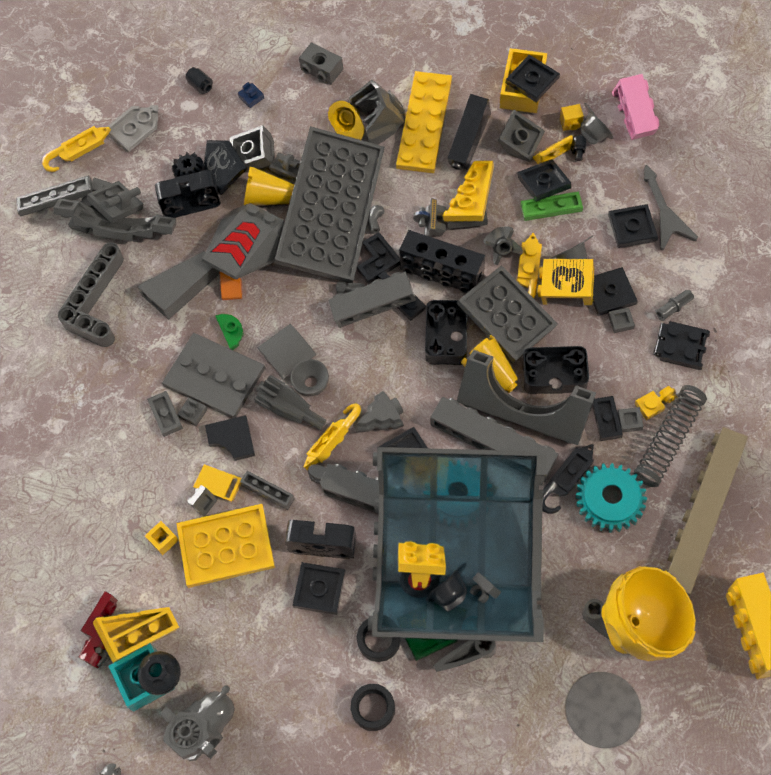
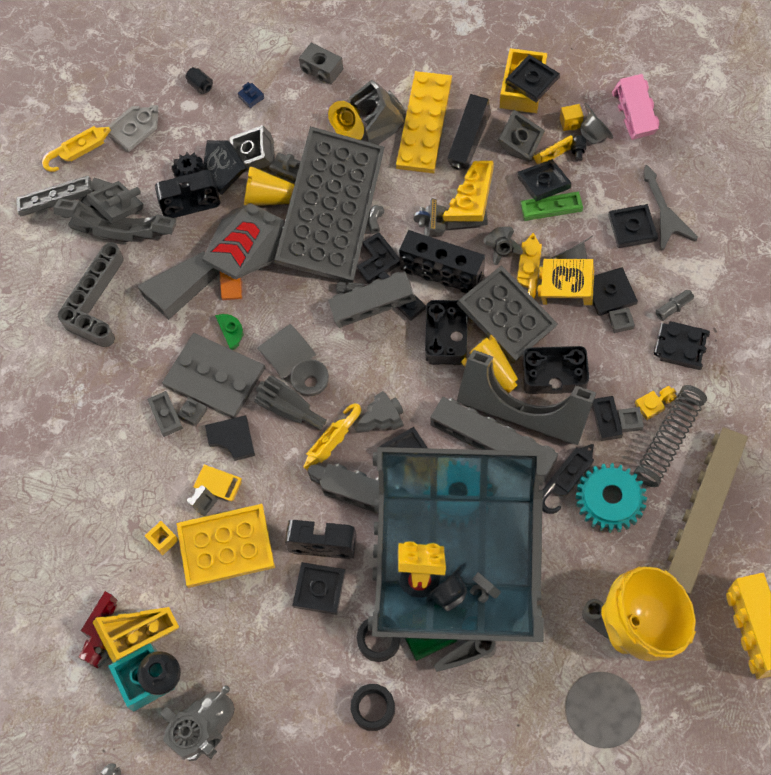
dark grey piece [240,471,295,510] -> none

